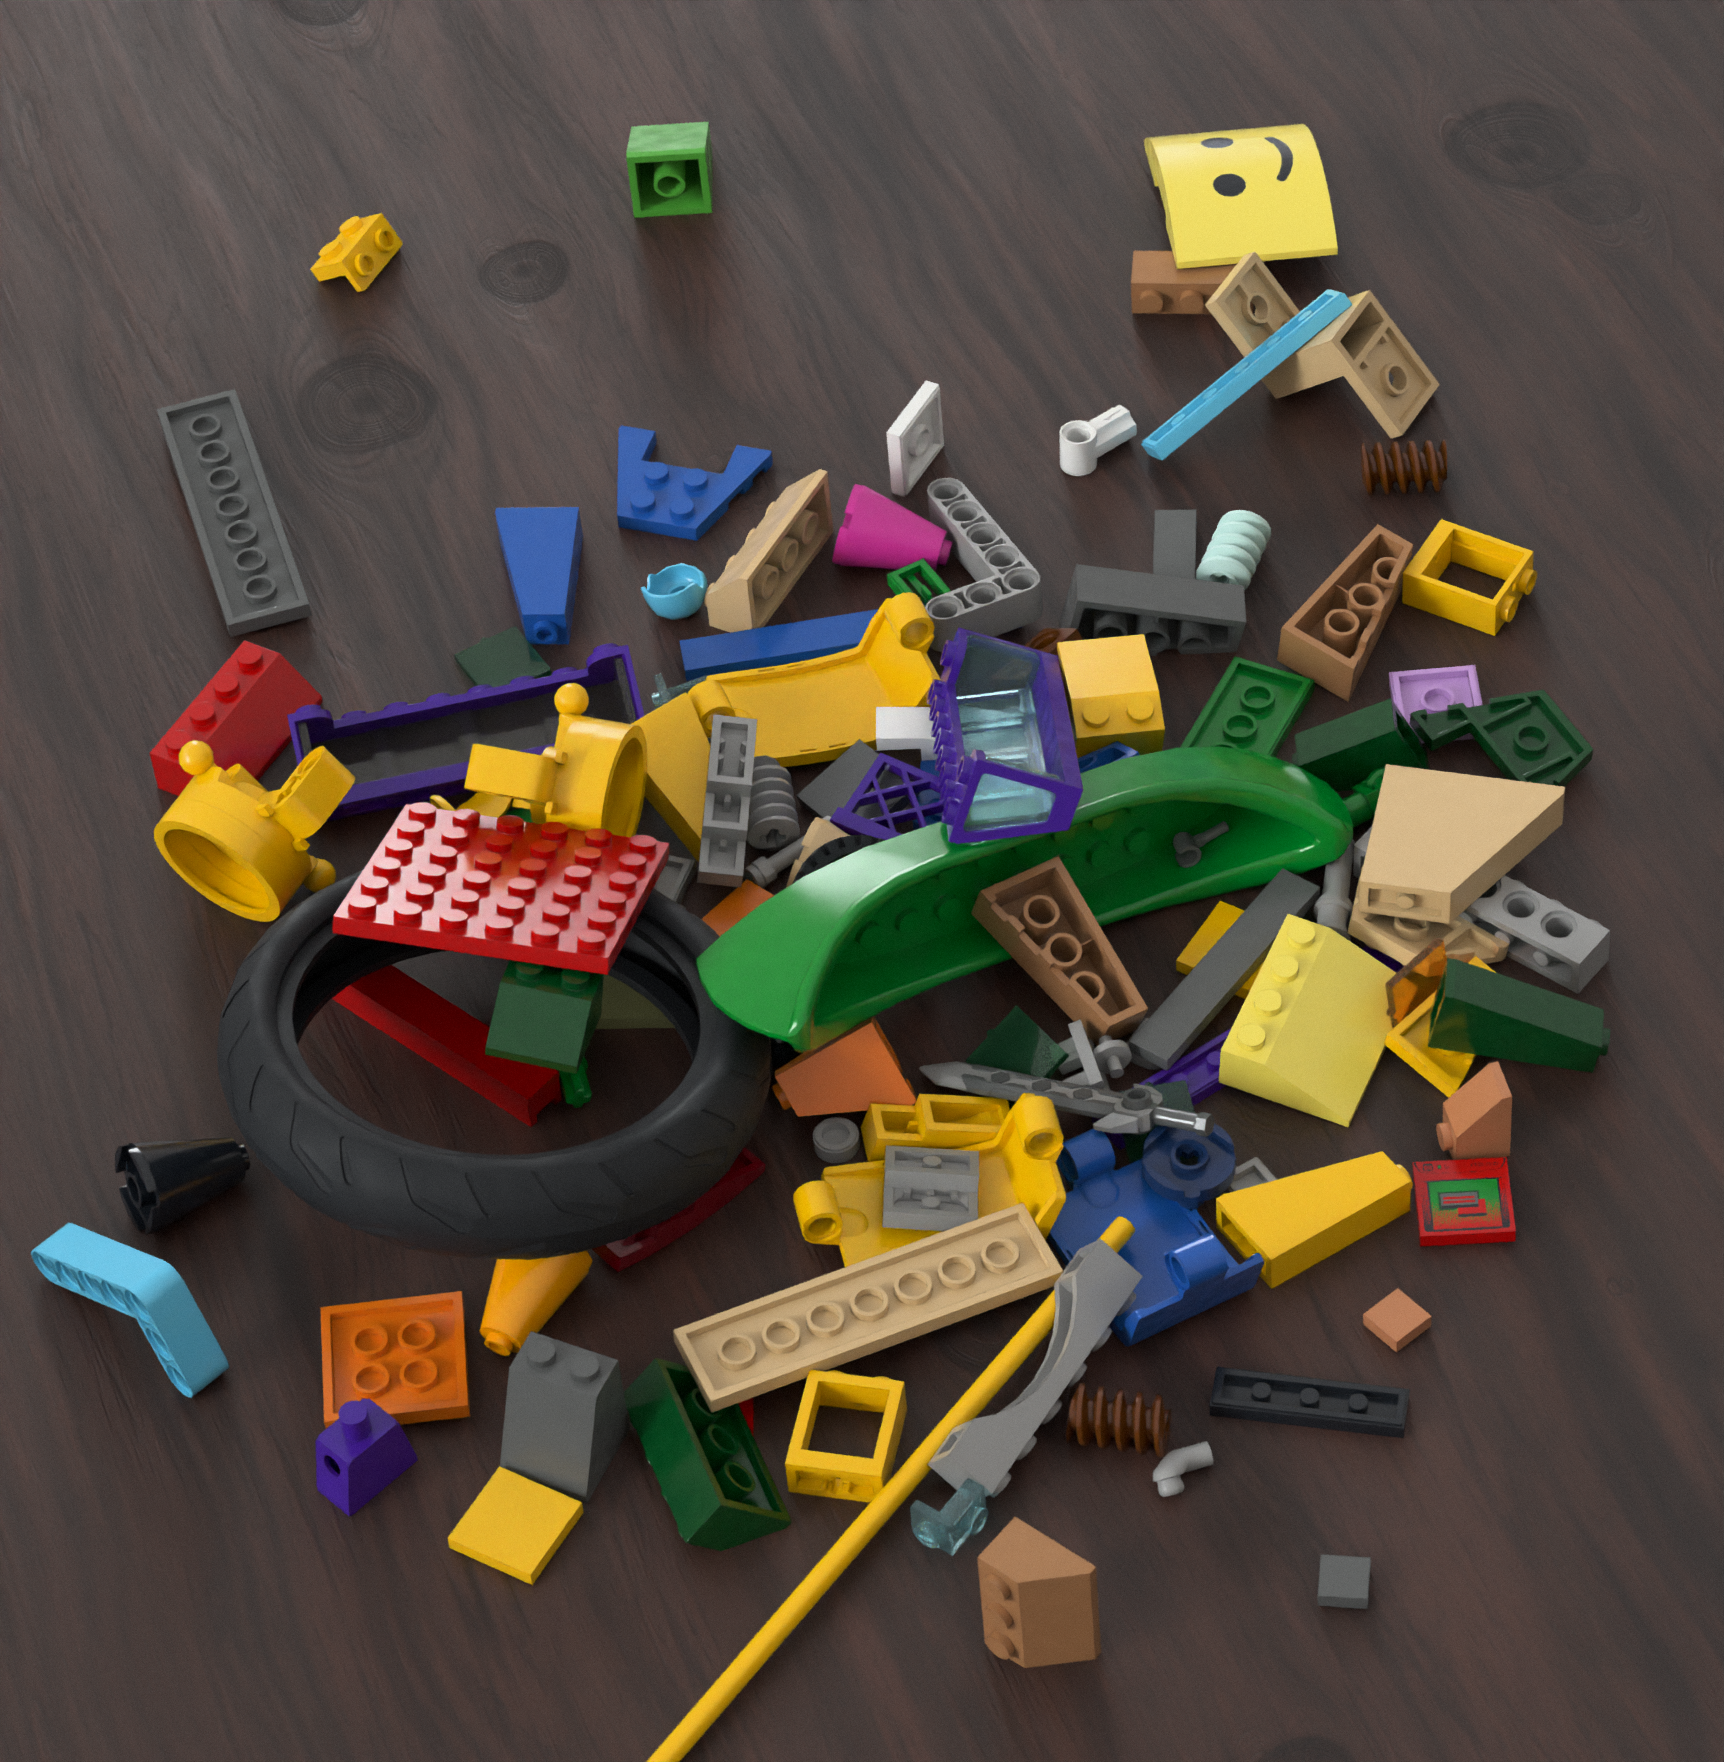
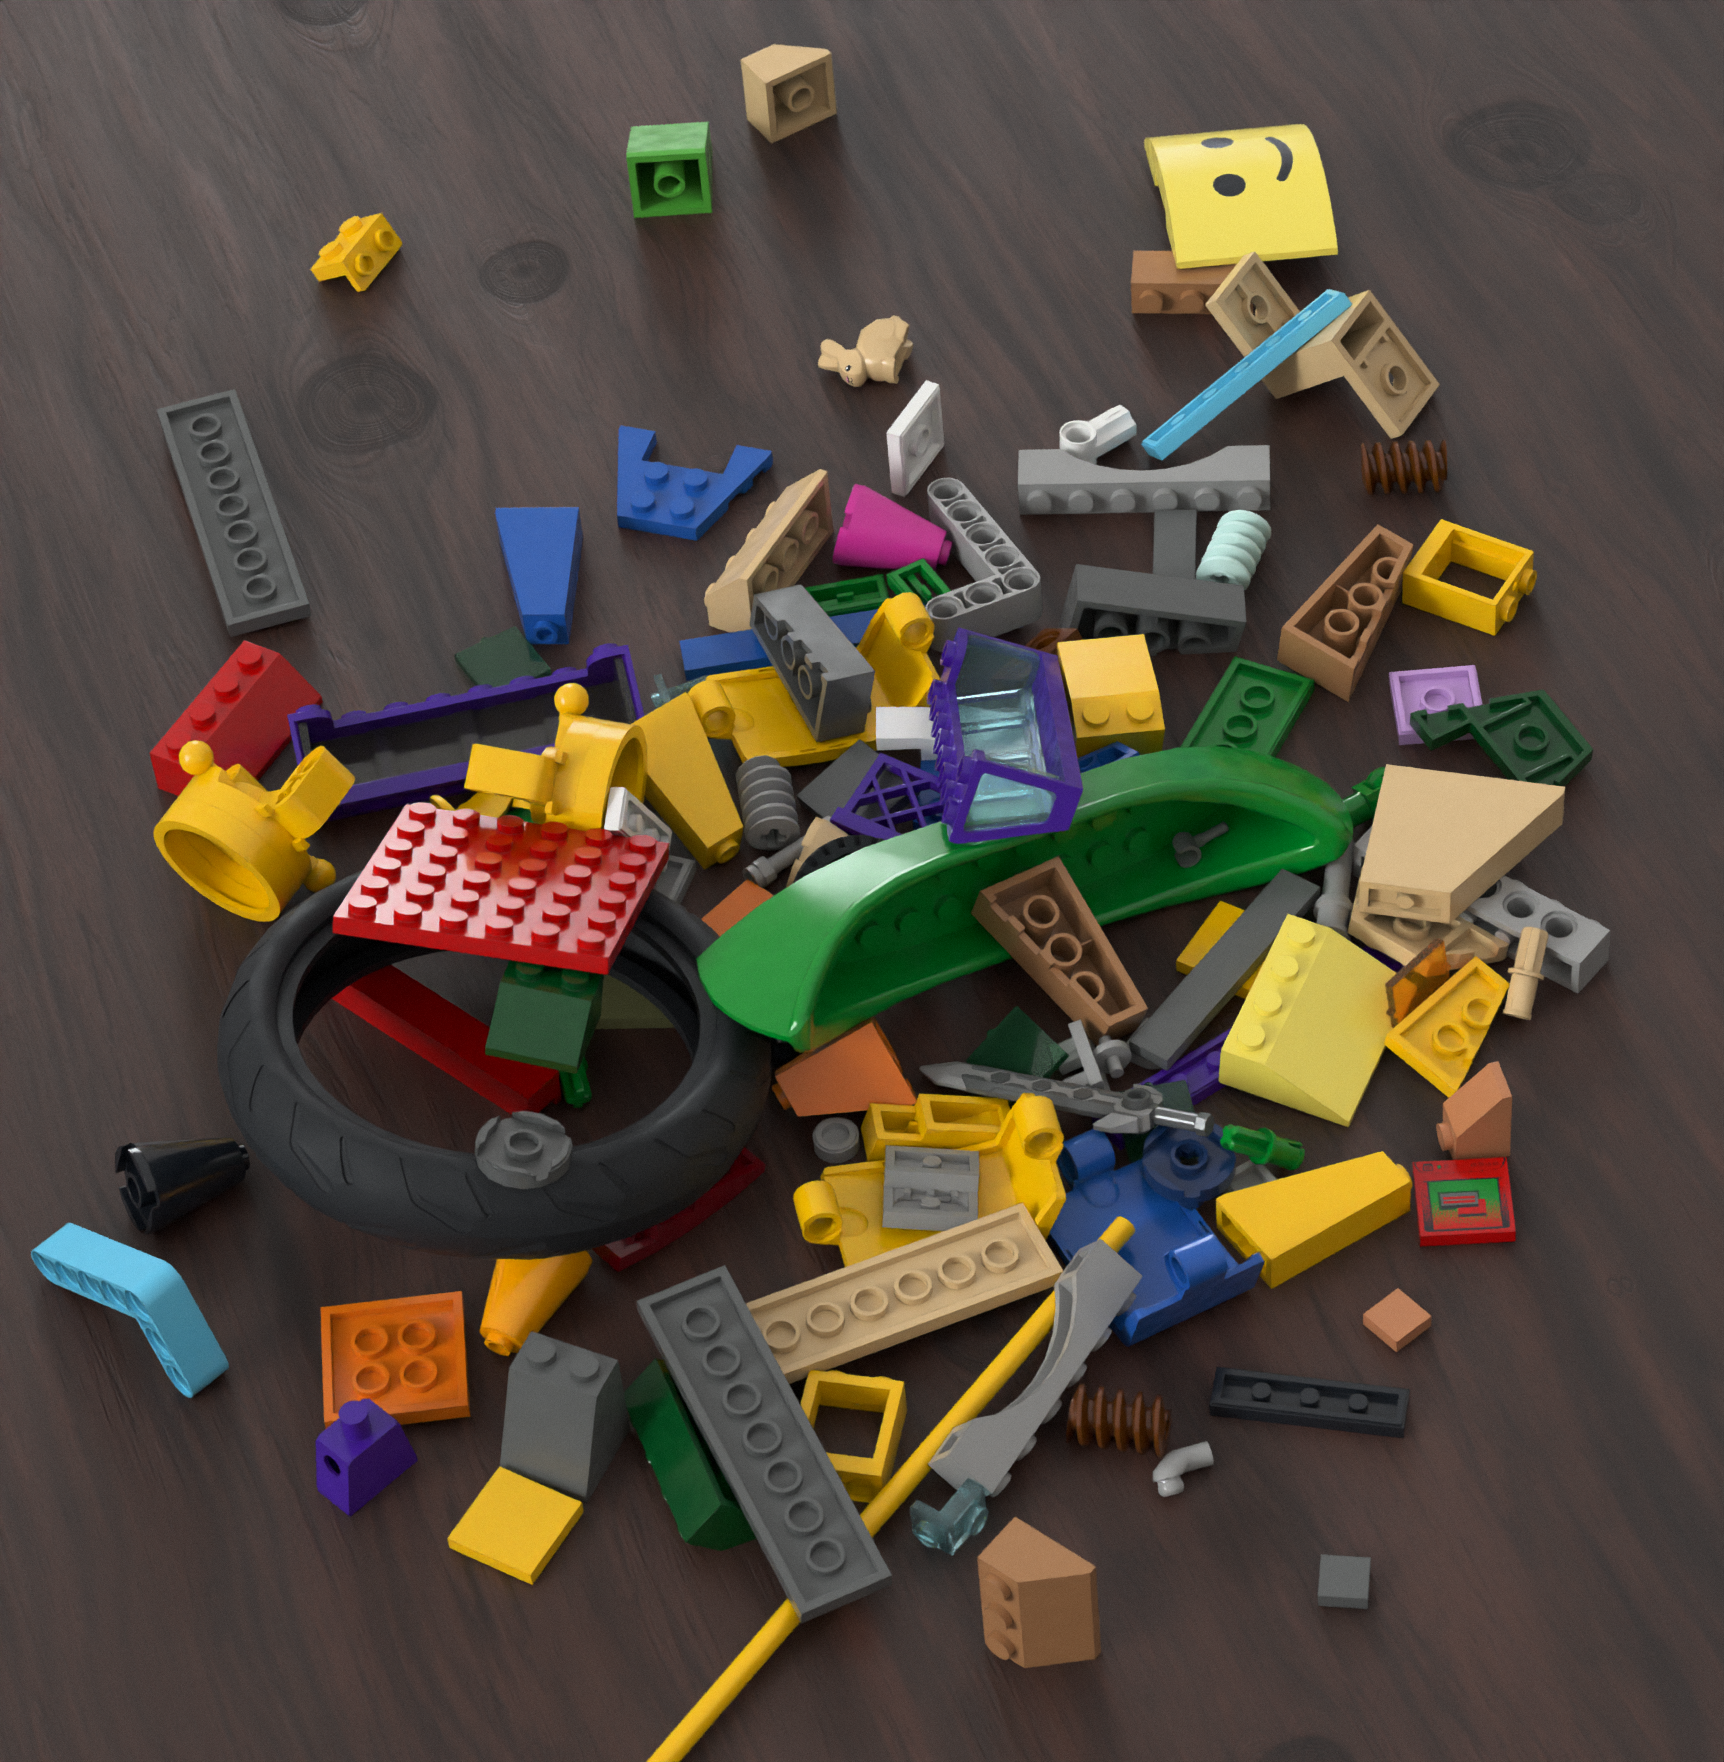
medium azure hair [641,563,708,620] -> none
light grey slope [697,715,757,887] -> none
dark green slope [1292,698,1429,791] -> none
dark green slope [1428,958,1610,1073] -> none
none -> dark grey tile [475,1111,573,1189]
none -> white tile [604,787,672,872]
none -> dark grey plate [637,1265,892,1624]
none -> tan slope [741,44,837,144]
none -> dark grey wedge [749,584,875,742]
none -> green tile [805,574,889,617]
none -> tan animal [818,315,913,387]
none -> light grey arch [1018,445,1270,515]
none -> green axle [1220,1124,1305,1171]
none -> tan axle [1502,927,1549,1020]

